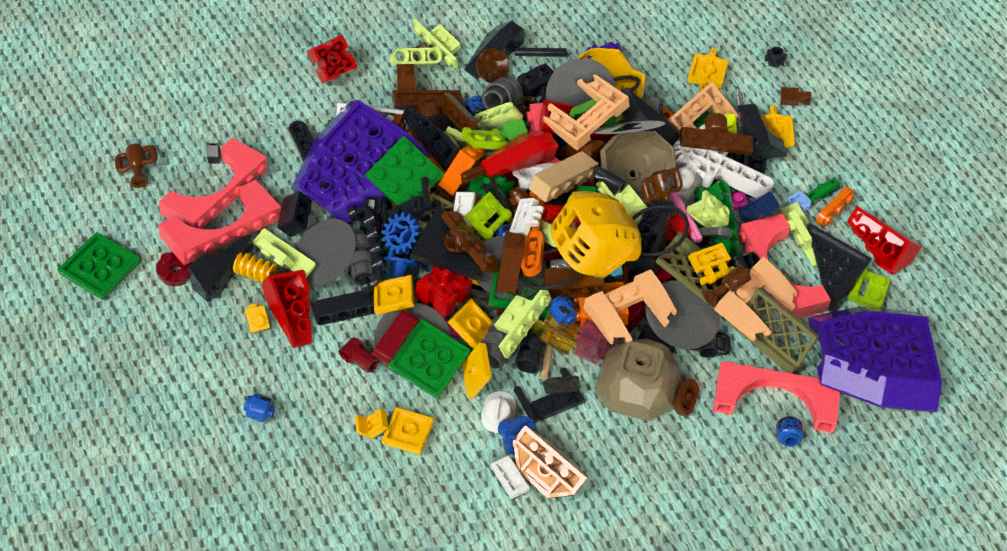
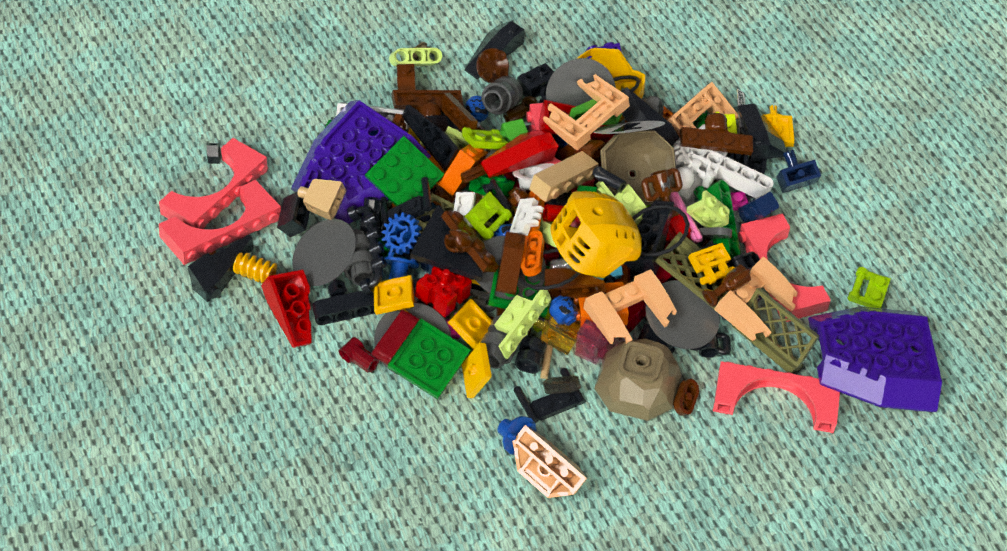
green plate [57,232,141,300] -> none
reddish brown piece [114,143,158,188] -> none
dark red plate [156,252,194,287] -> none
blue head [243,393,276,423] -> none
yellow bracket [244,303,270,333] -> none
yellowish green bracket [253,229,316,278] -> none
black plate [289,121,314,162] -> none
red brick [306,34,358,83] -> none
yellow bracket [355,408,388,439] -> none
yellow plate [382,407,434,455] -> none
yellowish green bracket [412,19,462,70] -> none
yellowish green beam [474,102,523,131] -> none
white piece [482,391,516,433] -> none
white plate [491,455,530,499] -> none
black piece [515,47,566,57] -> none
yellow plate [687,48,729,92] -> none
black gear [765,47,787,68] -> none
blue head [776,416,804,447] -> none
reddish brown plate [780,87,811,106] -> none
yellowish green bracket [780,202,817,268] -> none
light blue tile [786,190,812,211] -> none
green pin [805,177,840,204] -> none
black tile [807,223,872,313] -> none
orange plate [815,186,855,227] -> none
red wedge [847,206,922,275] -> none
none -> tan torso [298,179,346,220]
none -> black piece [328,279,347,297]
none -> dark blue brick [776,150,821,193]

